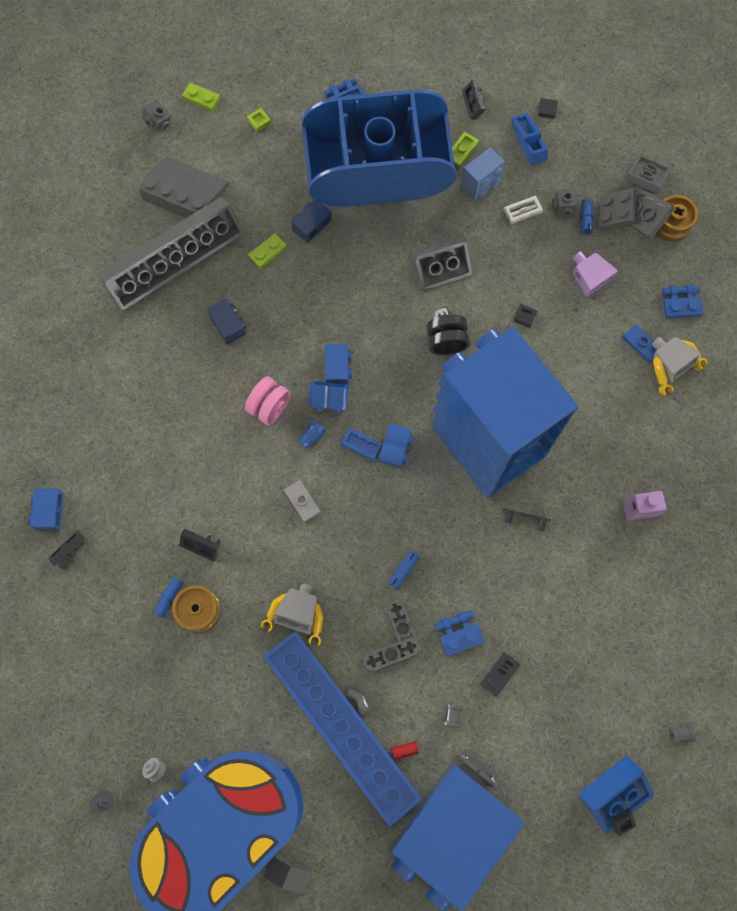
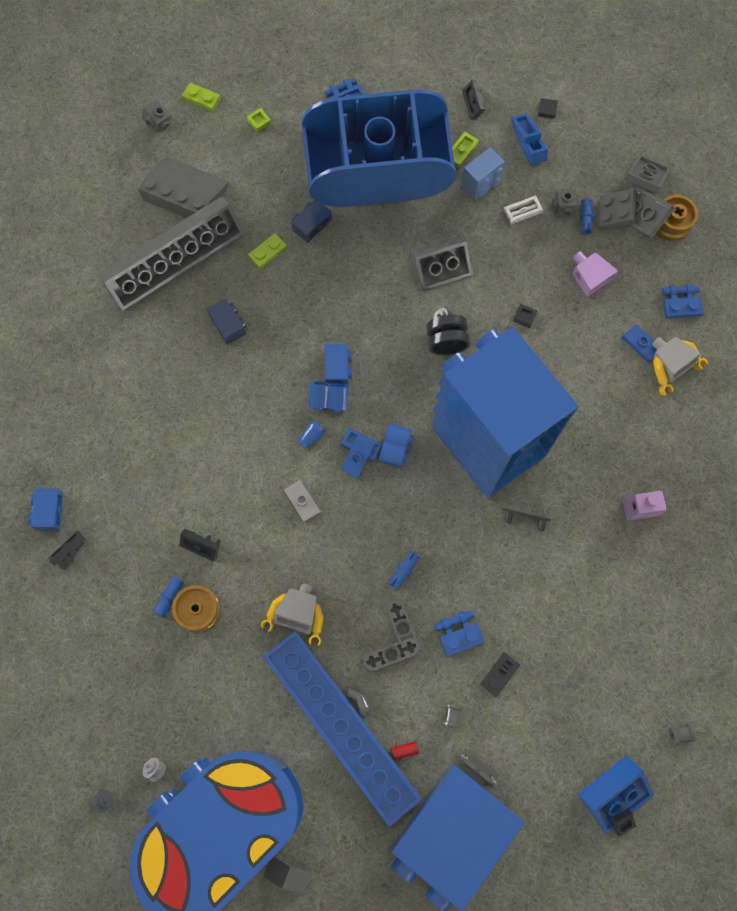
bright pink wheel [244,376,291,426] -> none
none -> blue plate [341,435,375,479]

